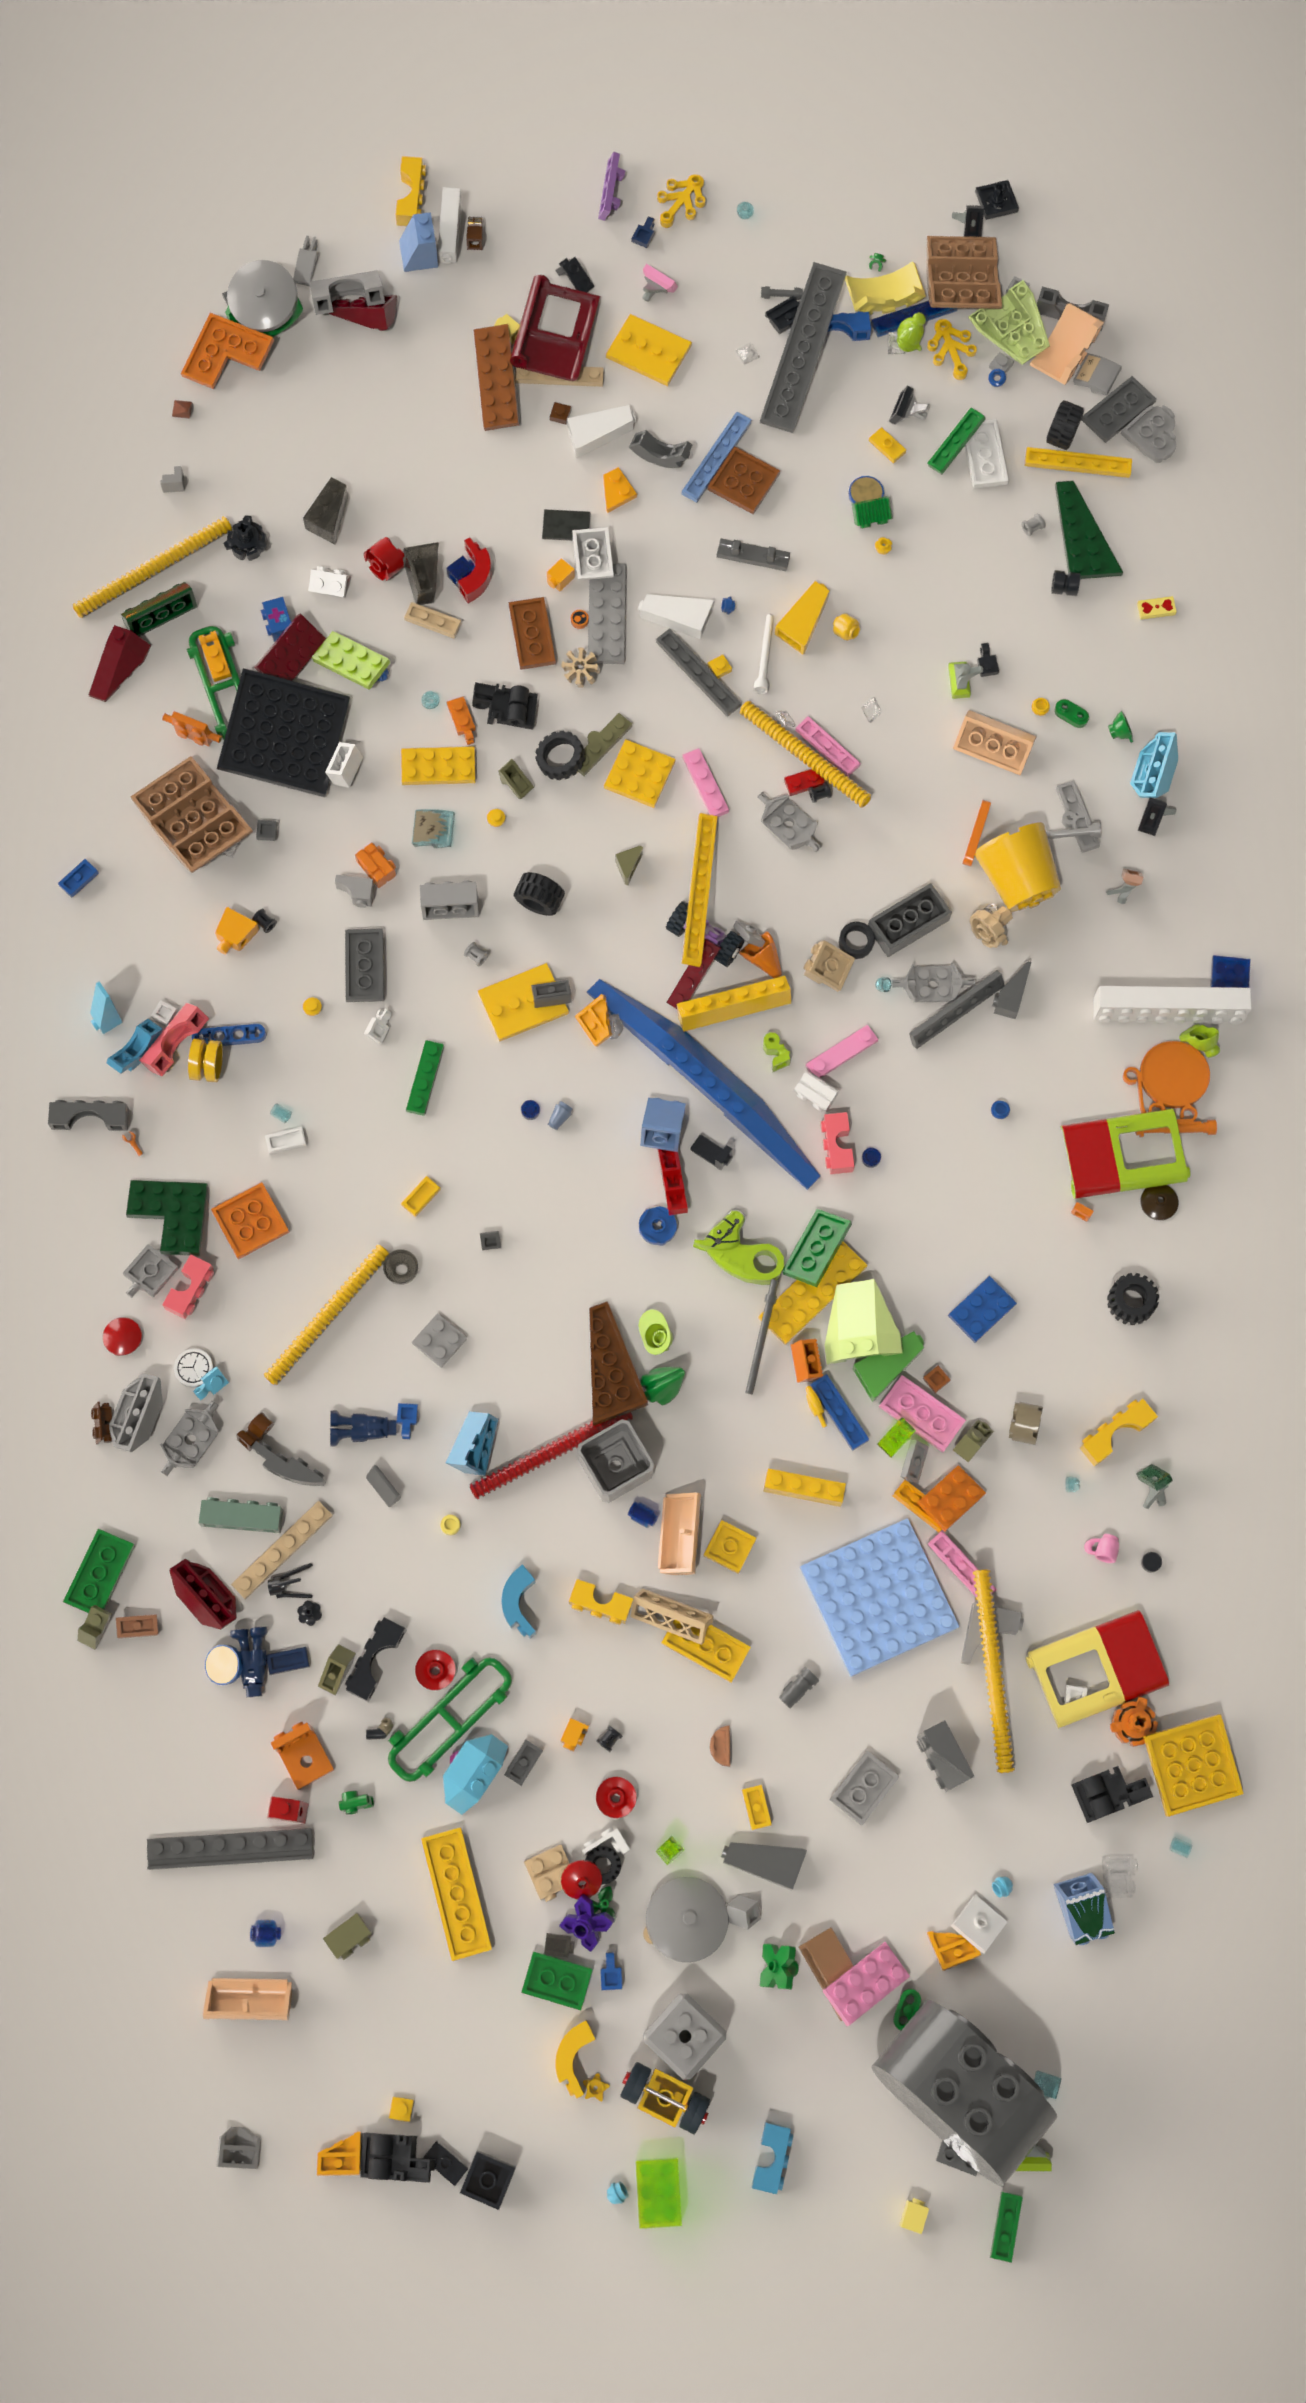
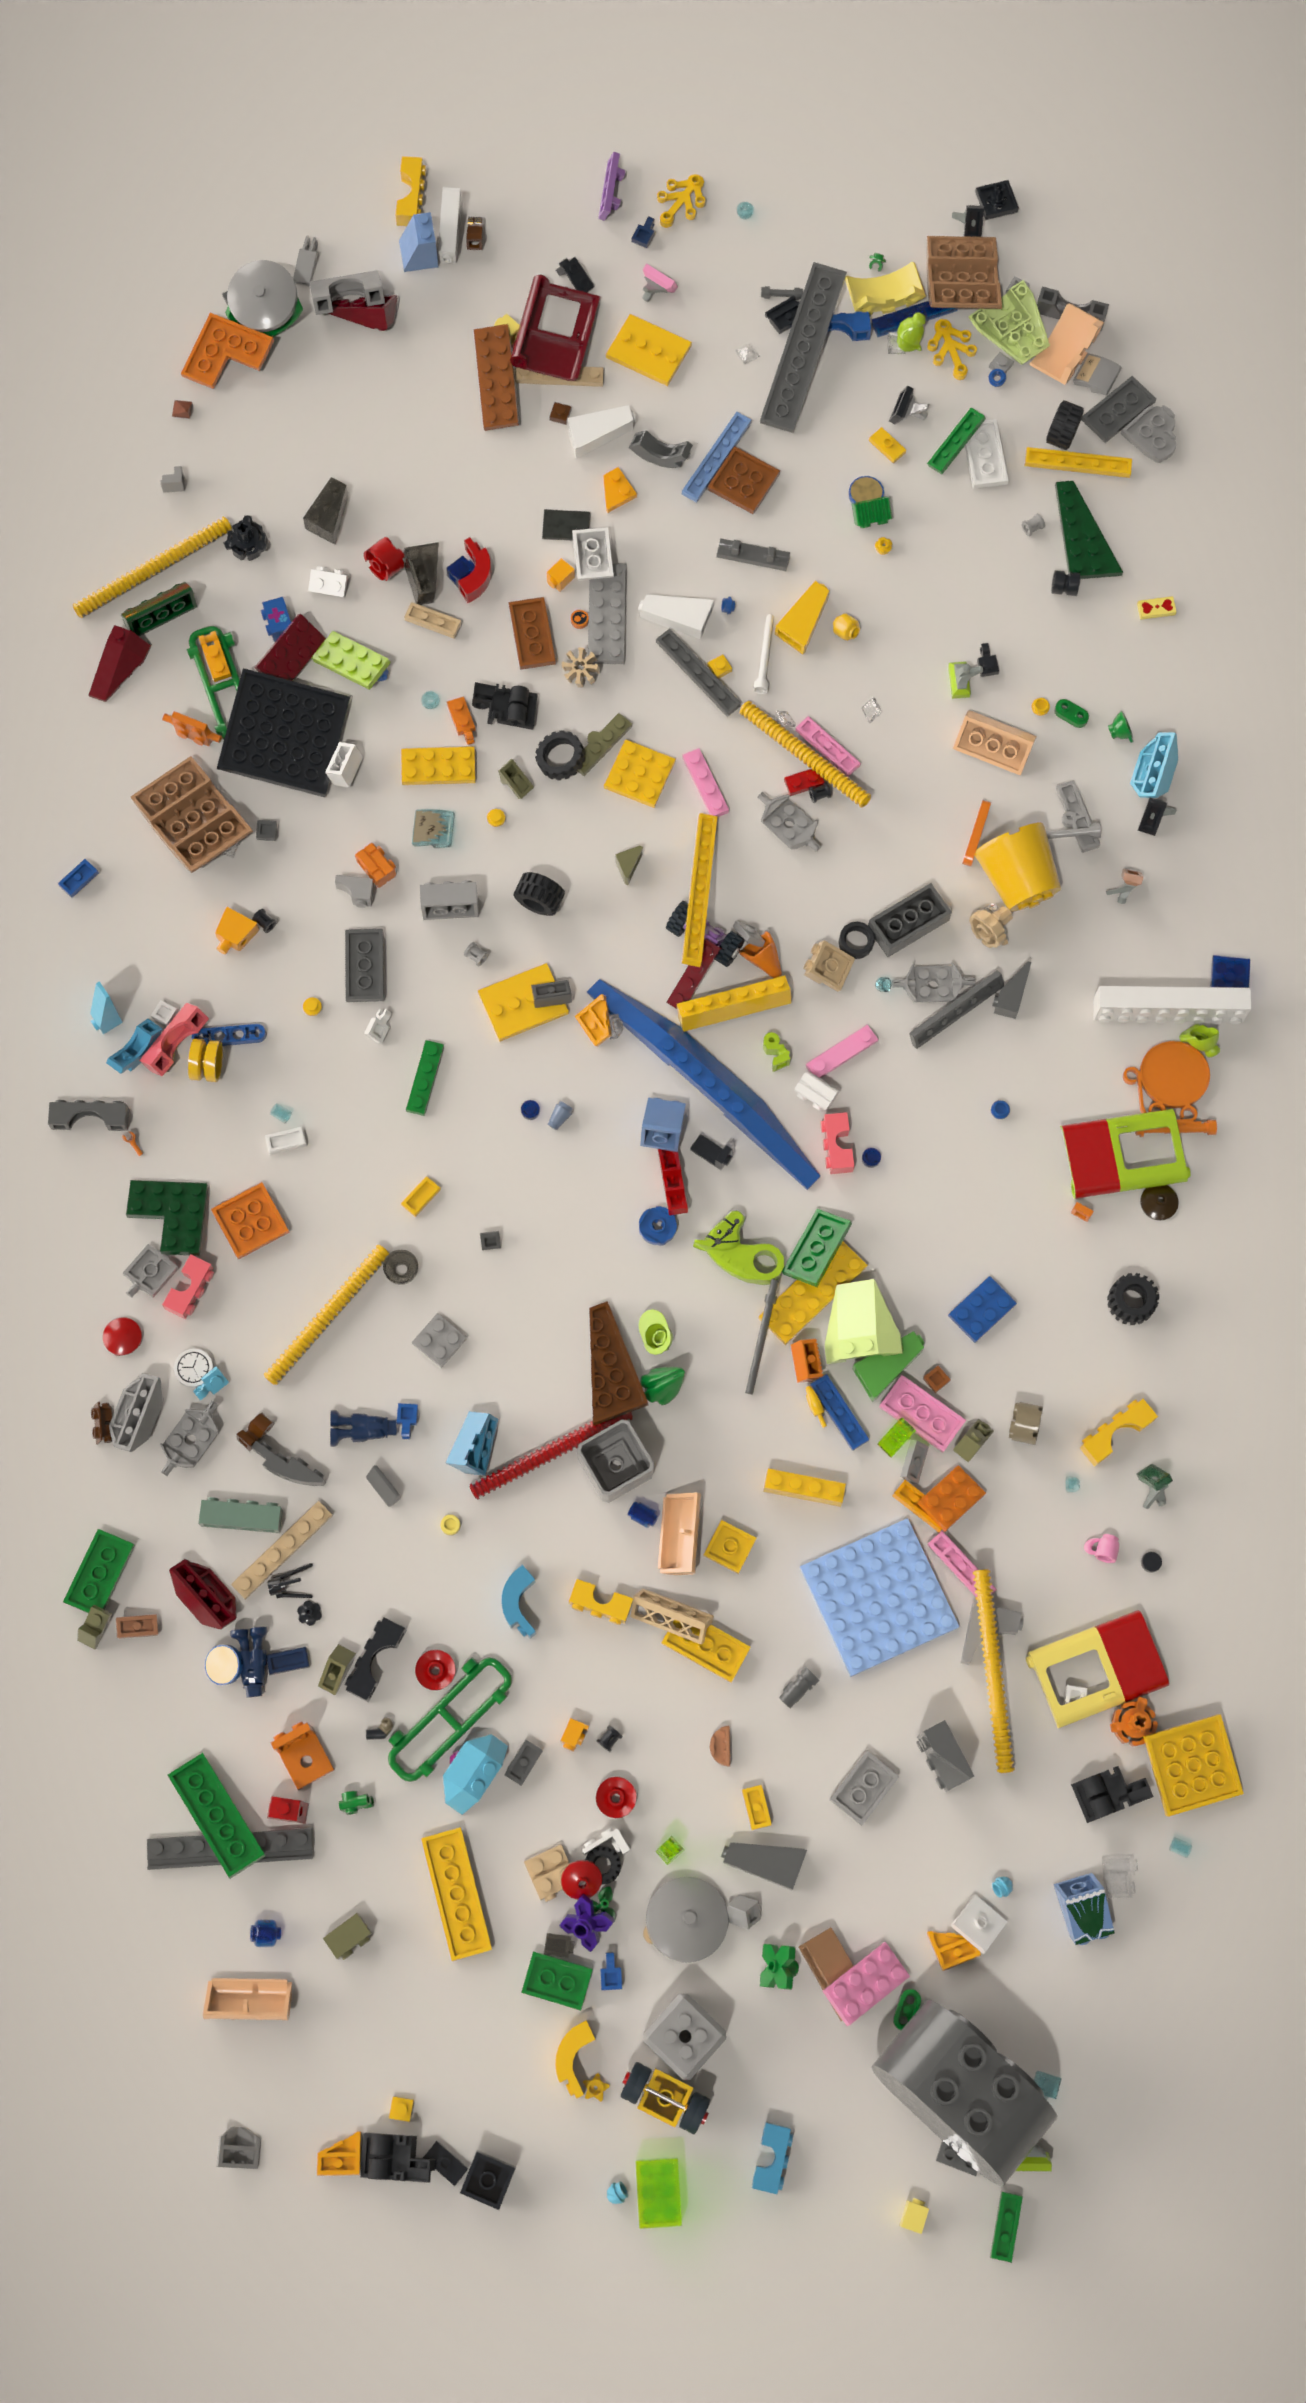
none -> green plate [167,1753,265,1879]

